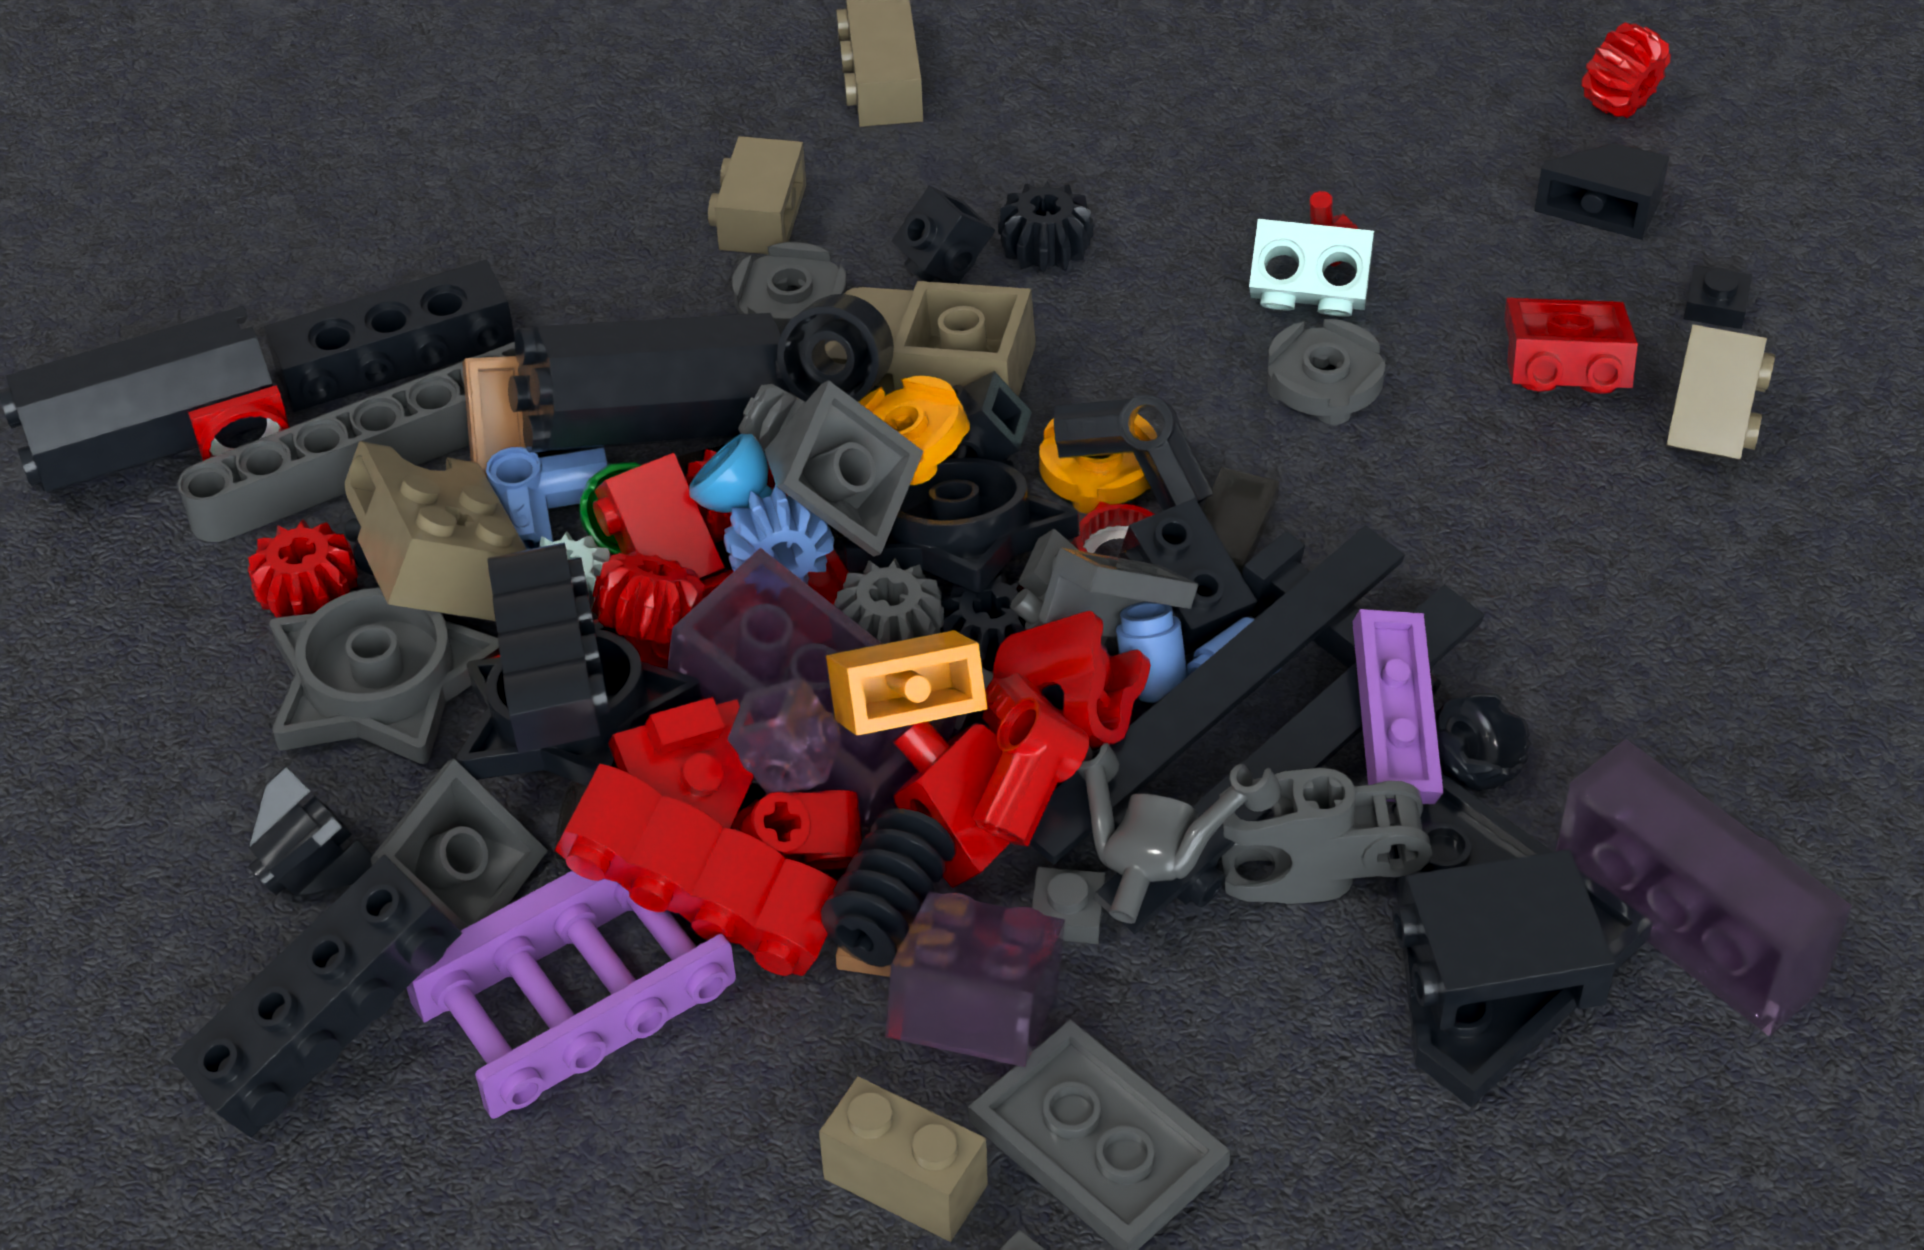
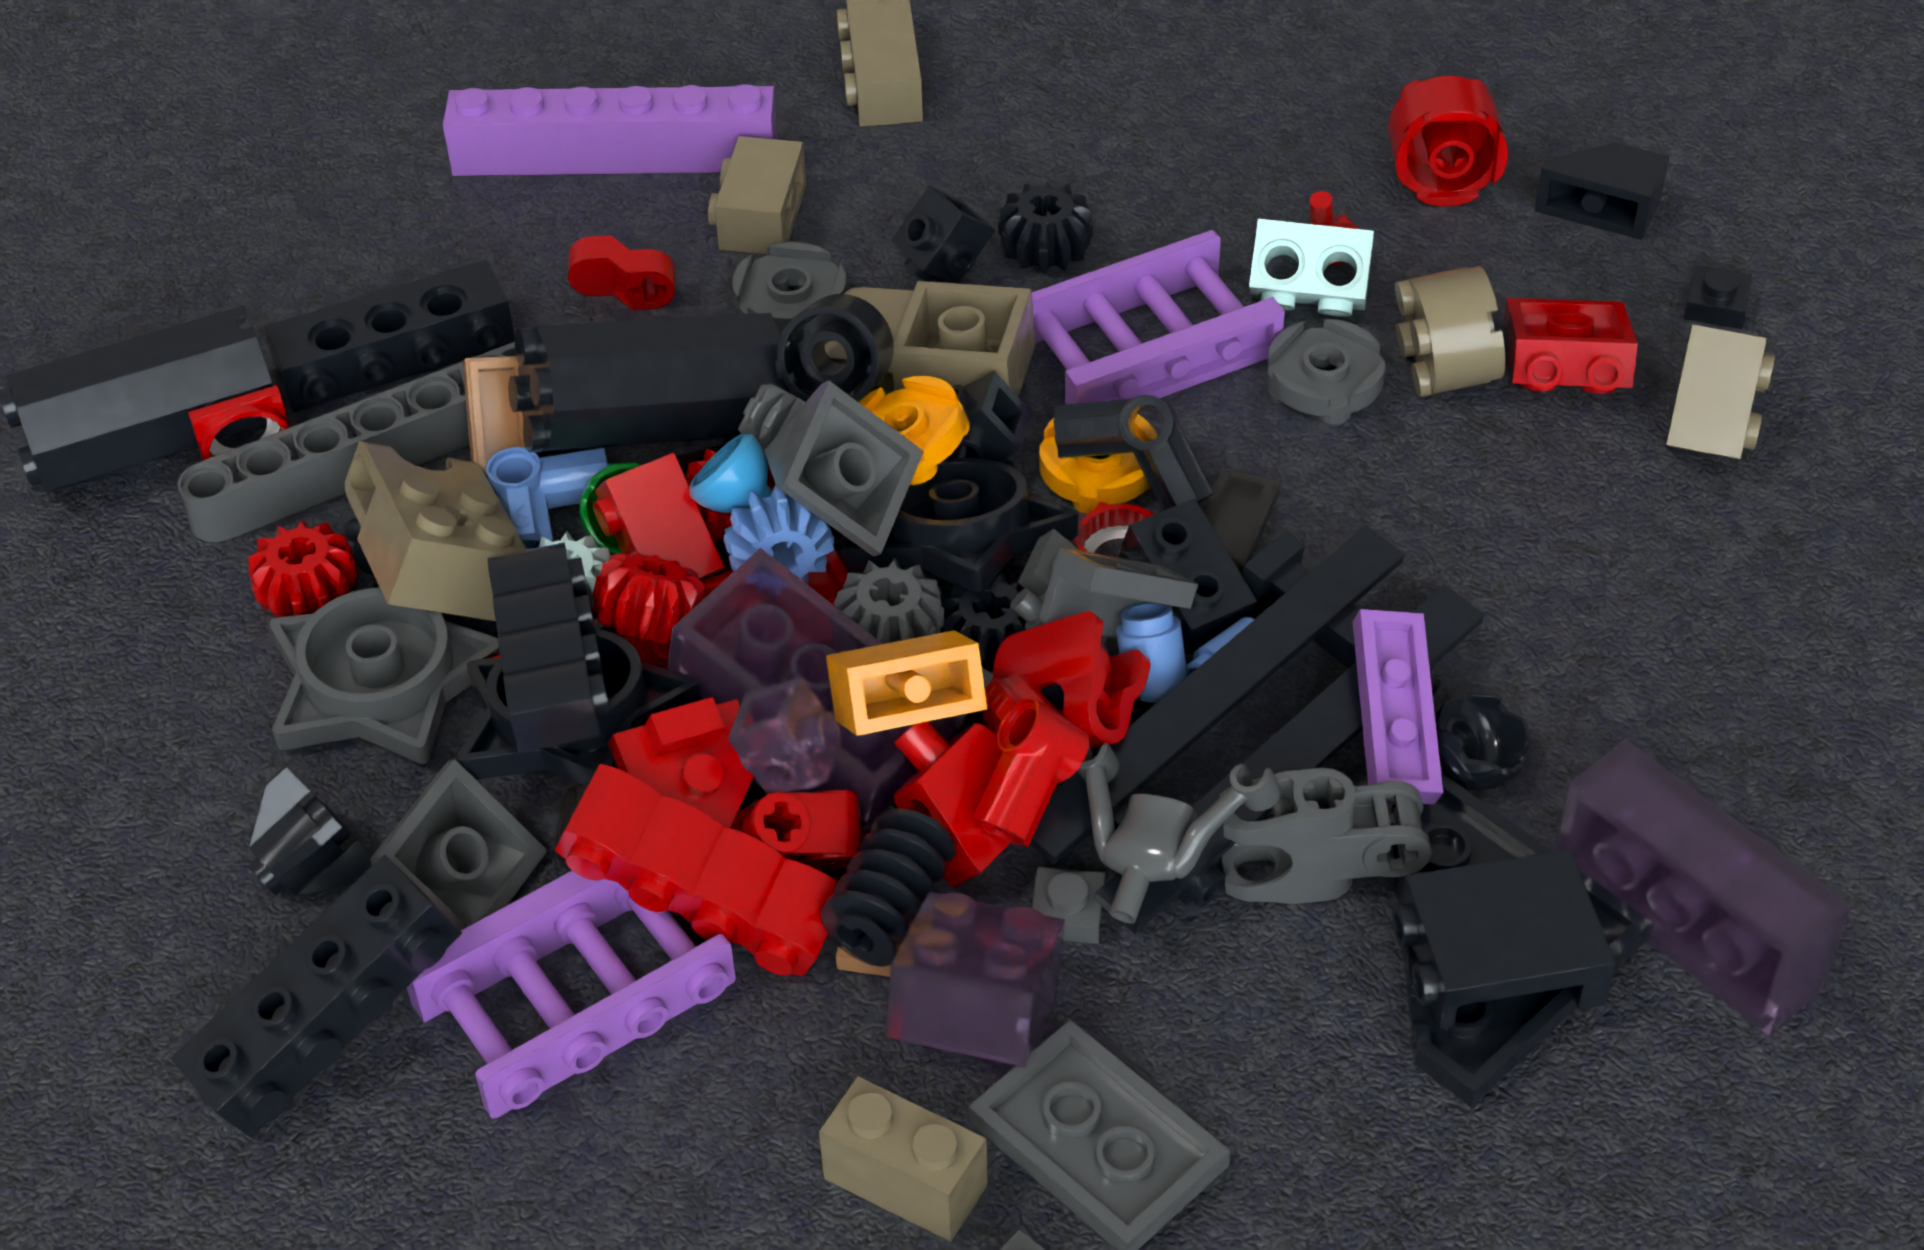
red gear [1581,22,1671,118] -> none
none -> medium lavender brick [442,84,778,176]
none -> red piece [568,235,675,311]
none -> medium lavender fence [1032,230,1285,405]
none -> red brick [1388,76,1508,207]
none -> dark tan brick [1395,266,1505,398]

